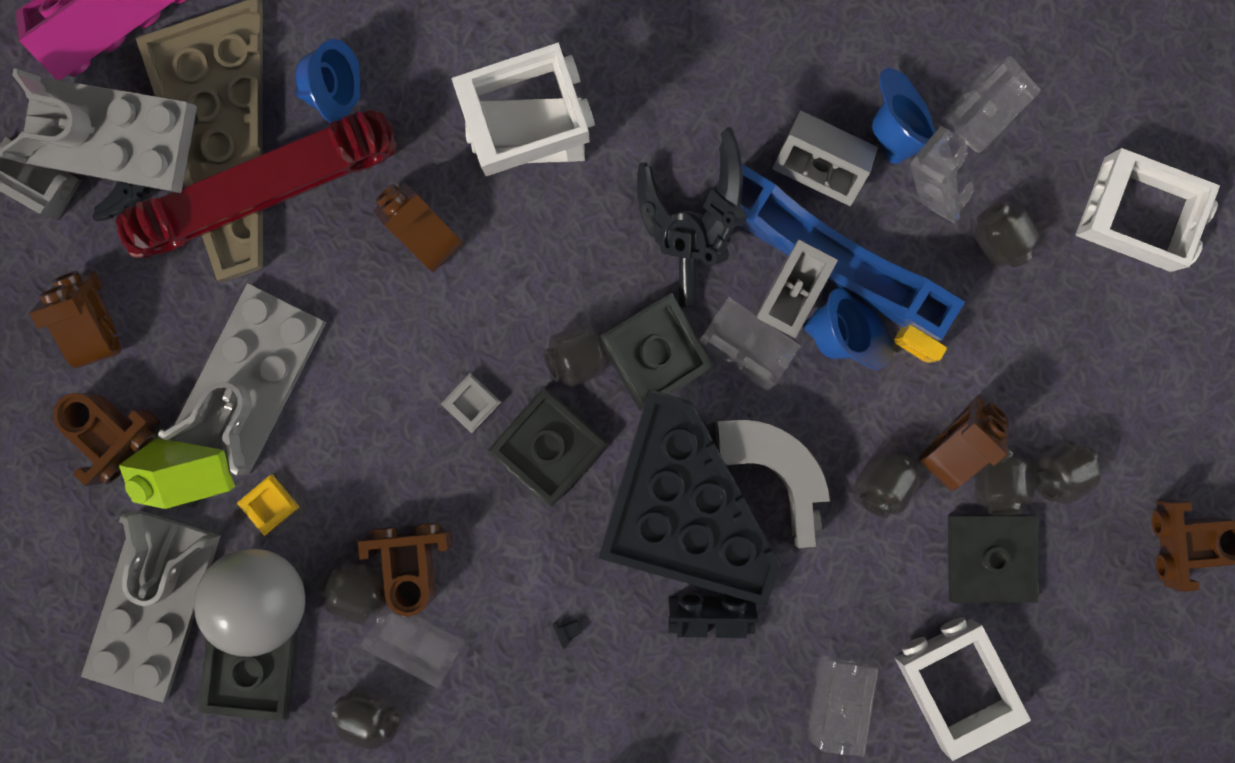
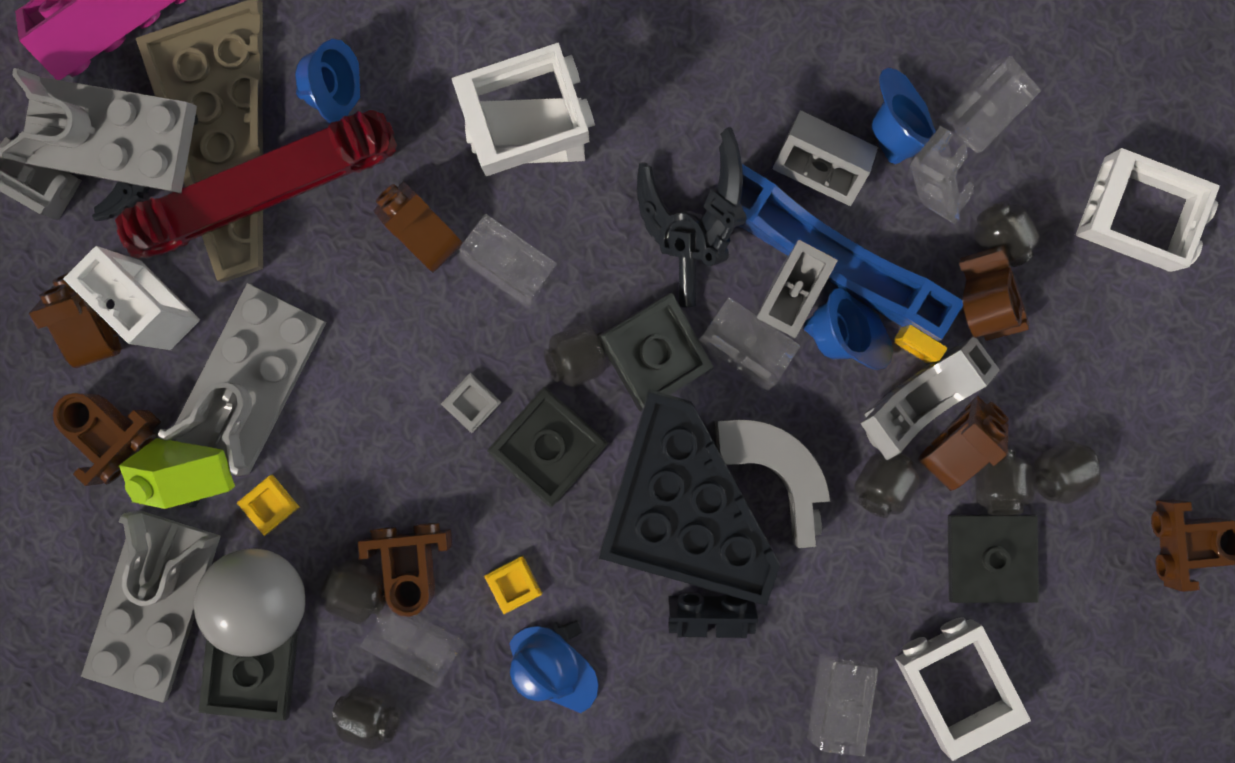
none -> white window [63,246,200,350]
none -> clear hinge [460,214,557,309]
none -> yellow tile [484,555,543,614]
none -> blue piece [509,626,599,713]
none -> light grey arch [860,336,1000,460]
none -> reddish brown pin [959,245,1030,341]

